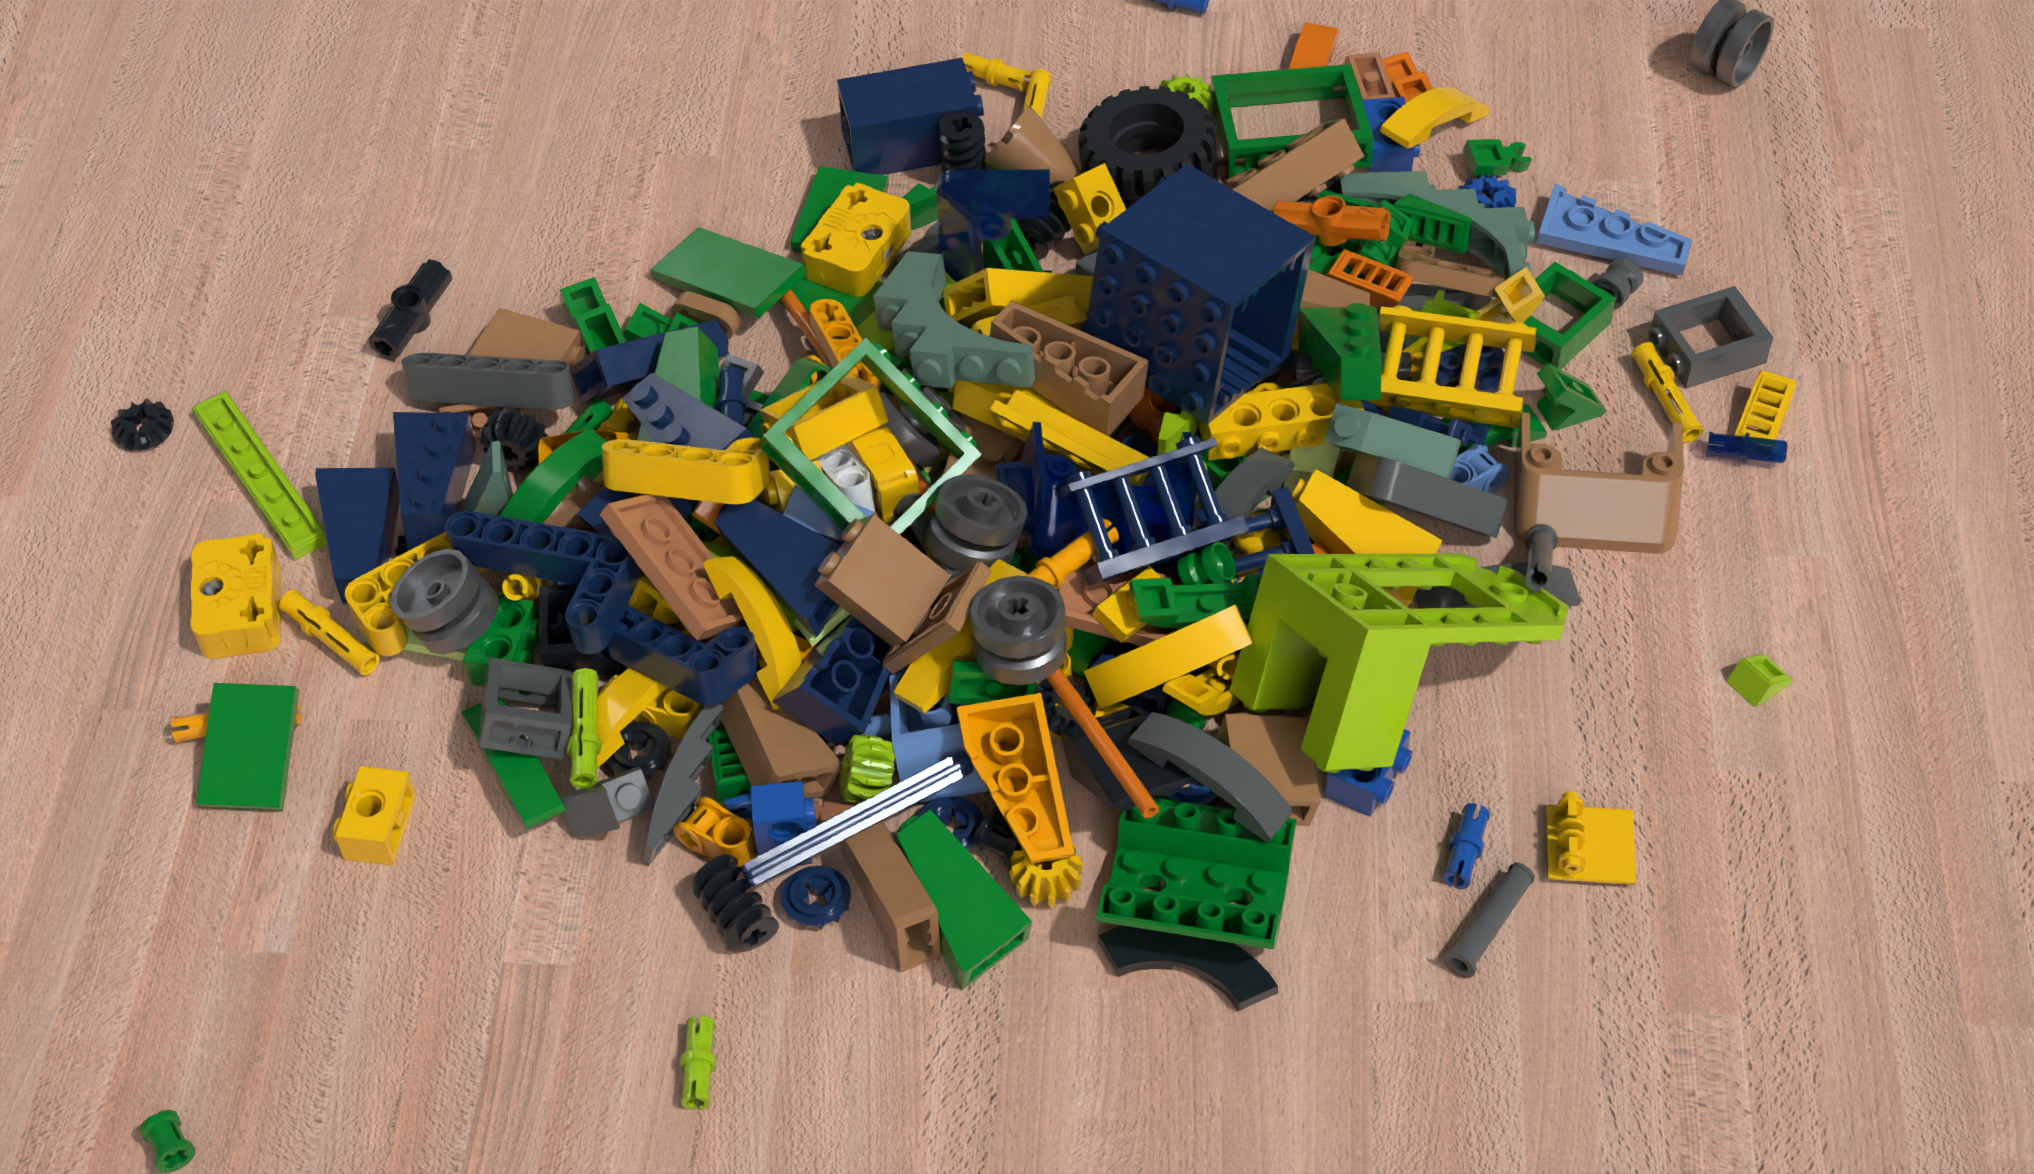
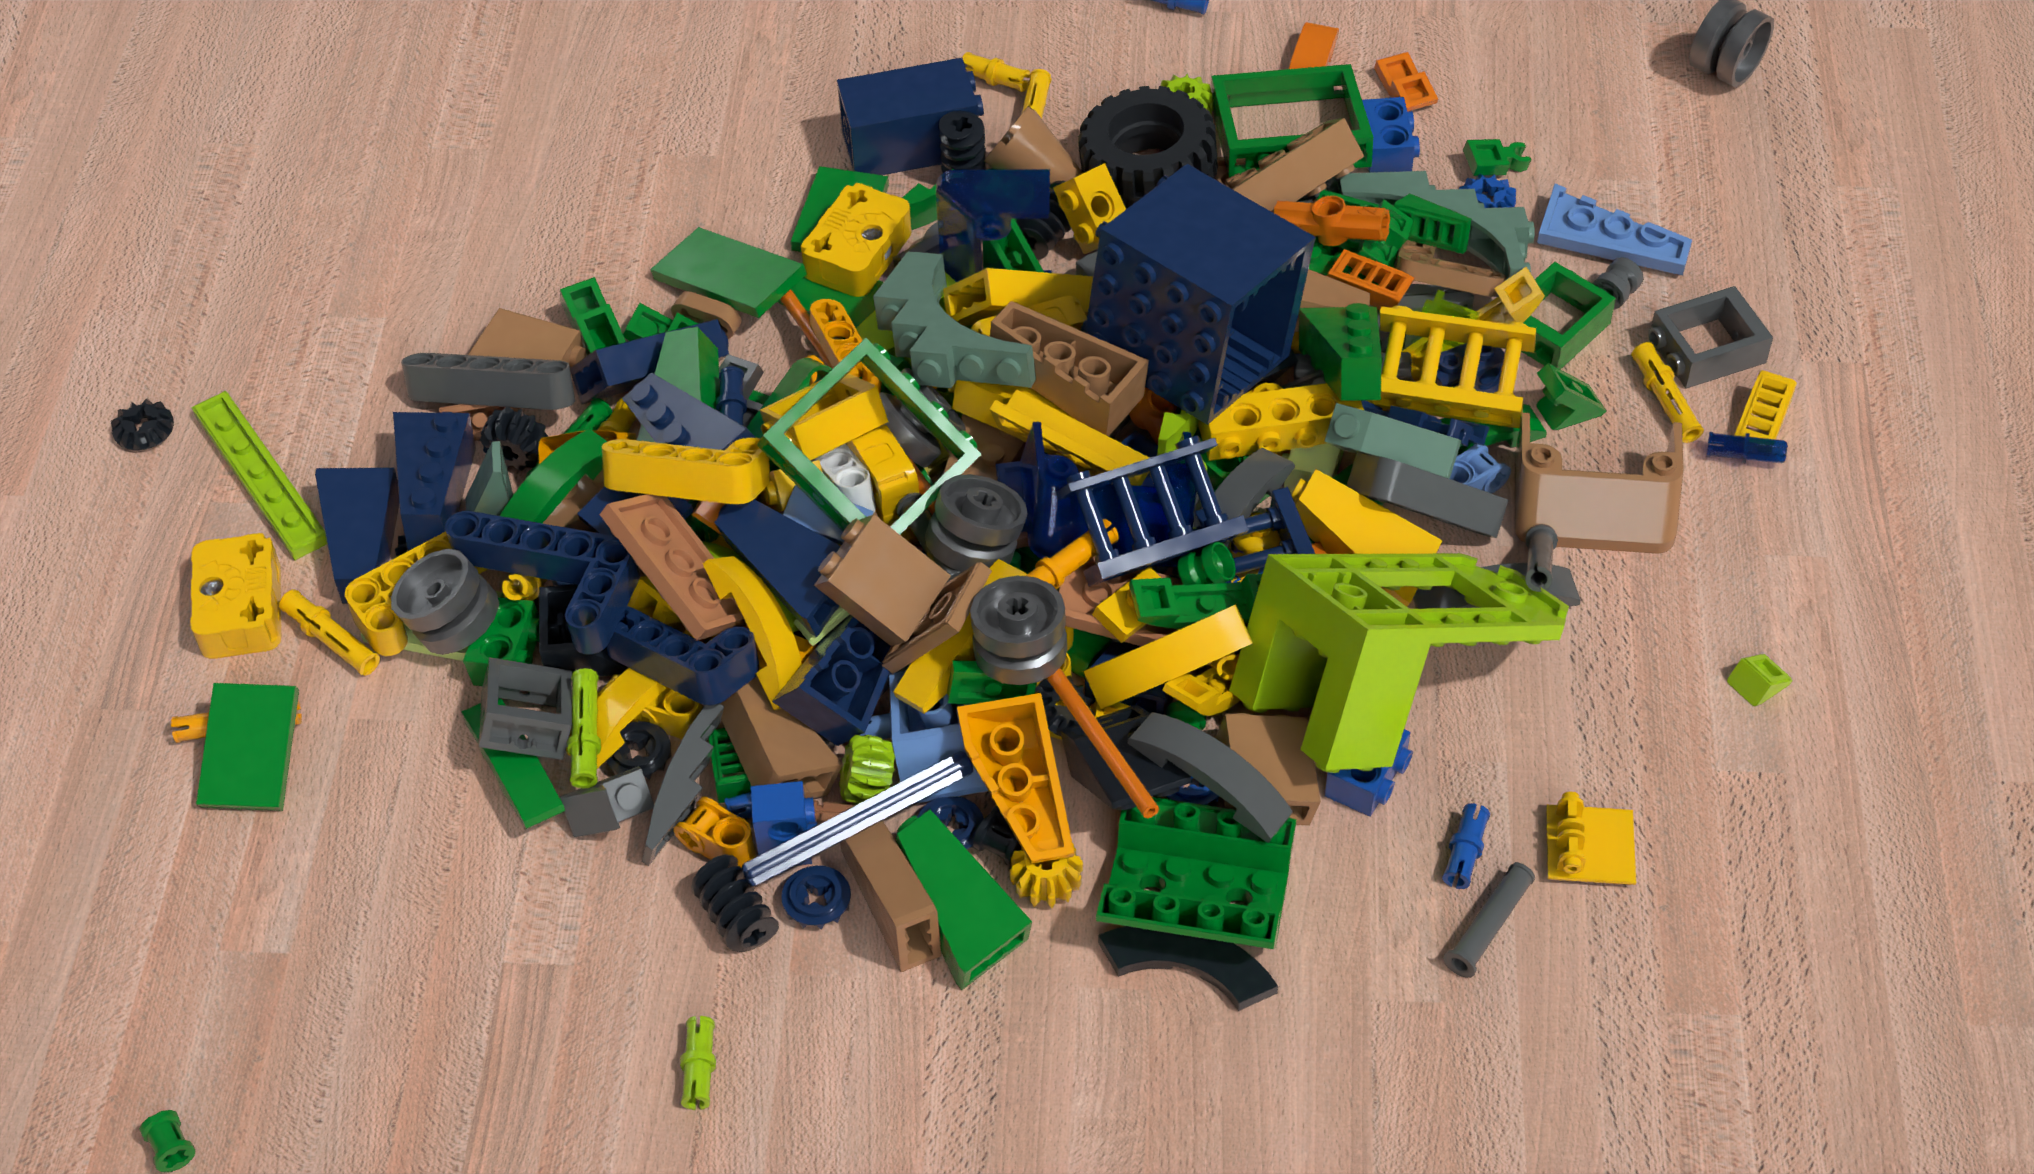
yellow brick [333,766,417,866] -> none
black piece [368,259,452,360] -> none
nougat slope [1345,52,1396,100] -> none
yellow slope [1380,86,1490,149] -> none

